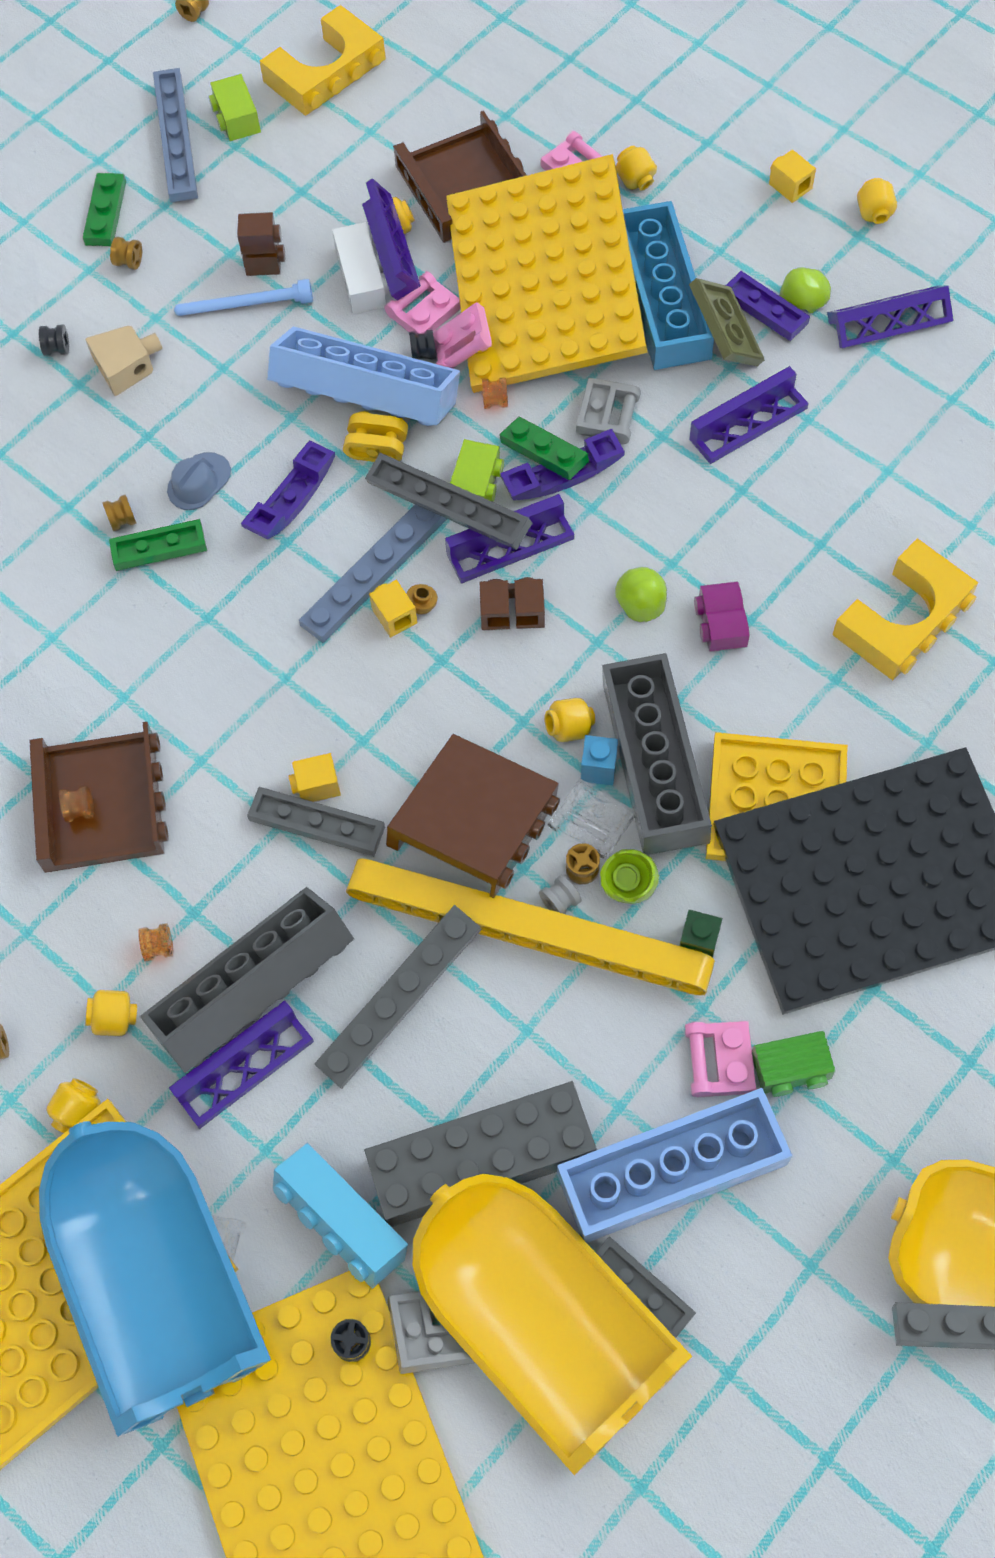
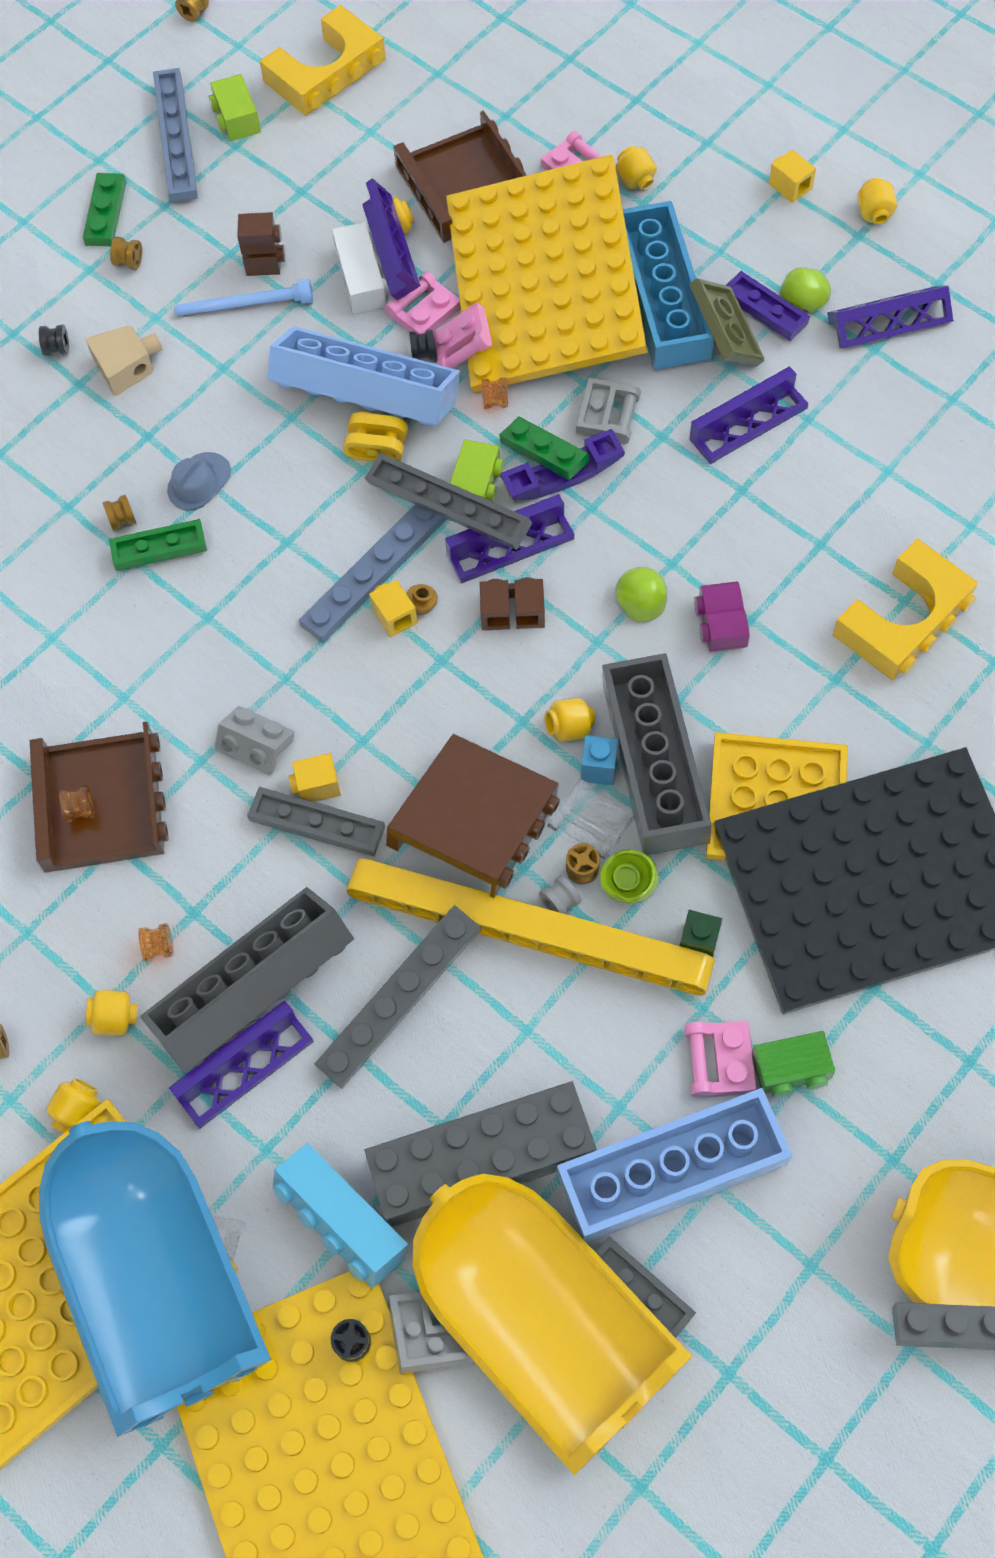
dark purple slope [241,440,335,540] -> none
none -> light grey bracket [215,706,294,775]

